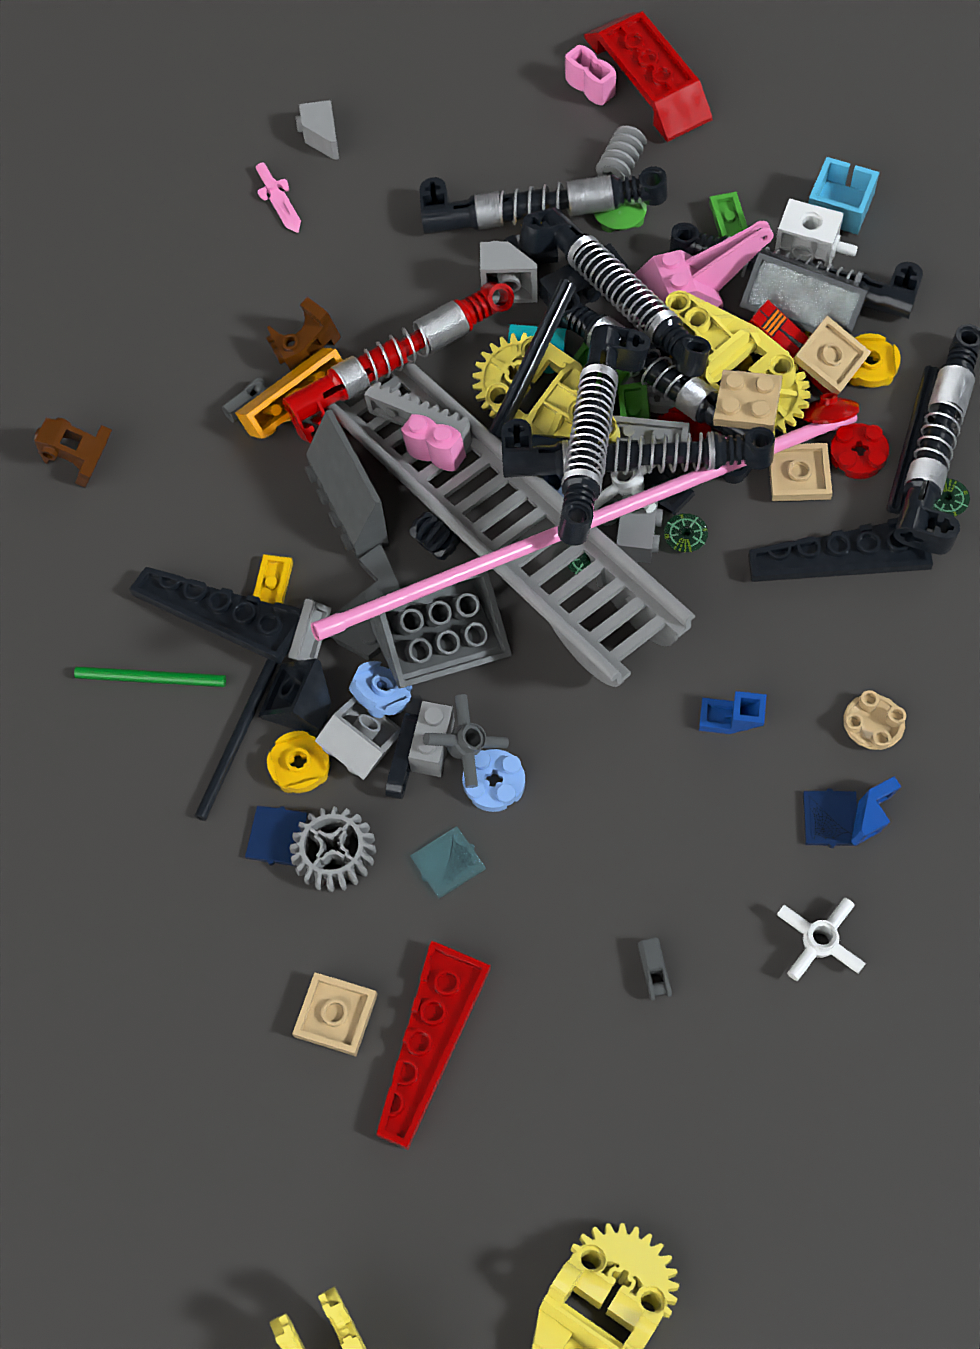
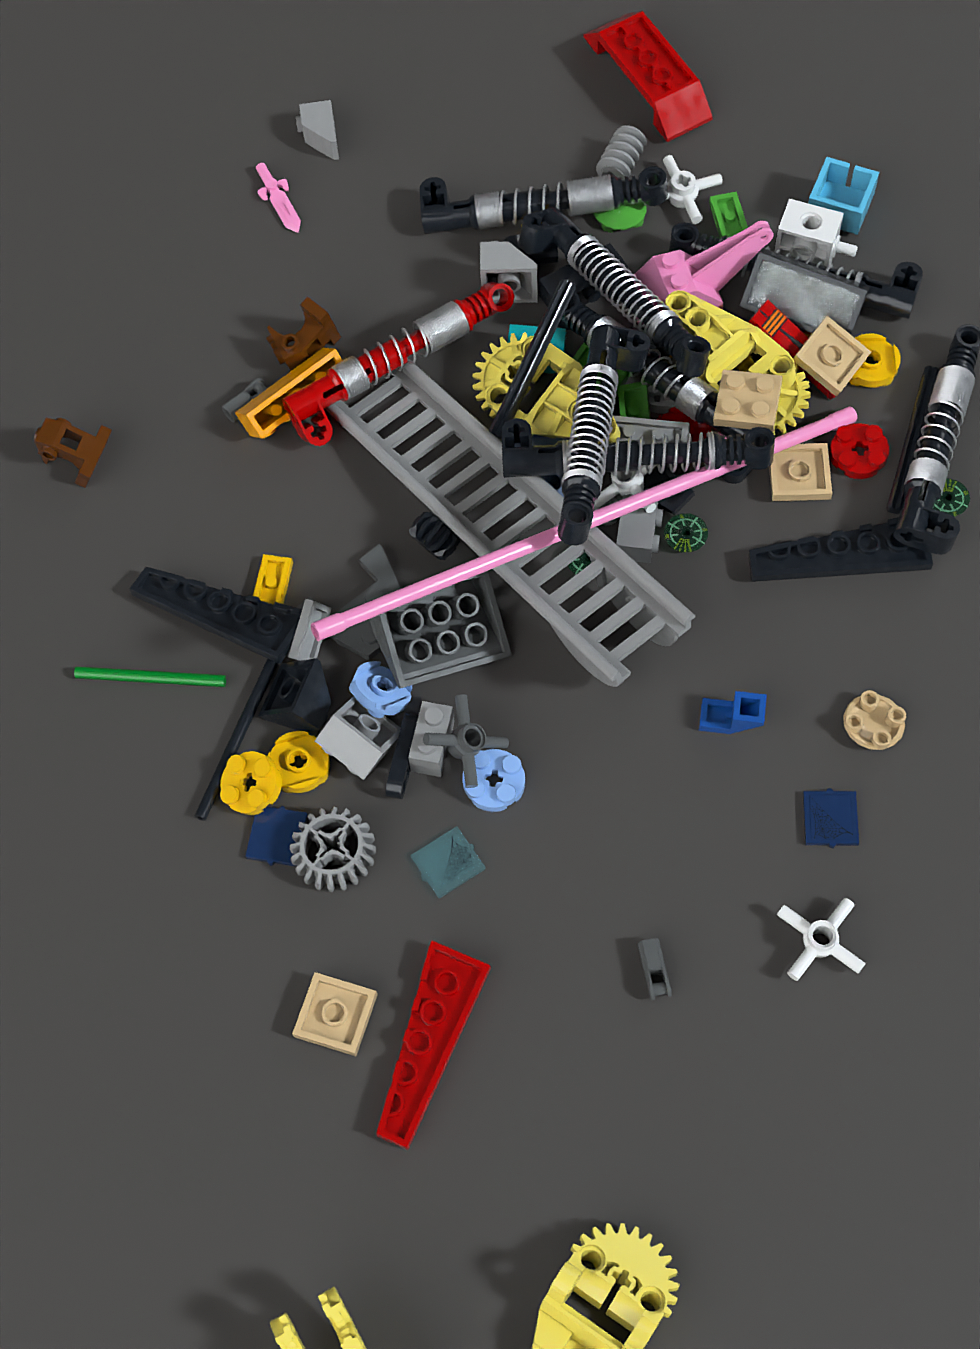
dark grey slope [305,409,389,559] -> none
light grey gear [364,382,472,451] -> none
bright pink brick [401,414,466,471] -> none
bright pink brick [565,45,616,106] -> none
red dish [802,393,859,424] -> none
blue slope [851,776,901,846] -> none
none -> yellow plate [220,751,282,815]
none -> white bar [644,155,723,224]

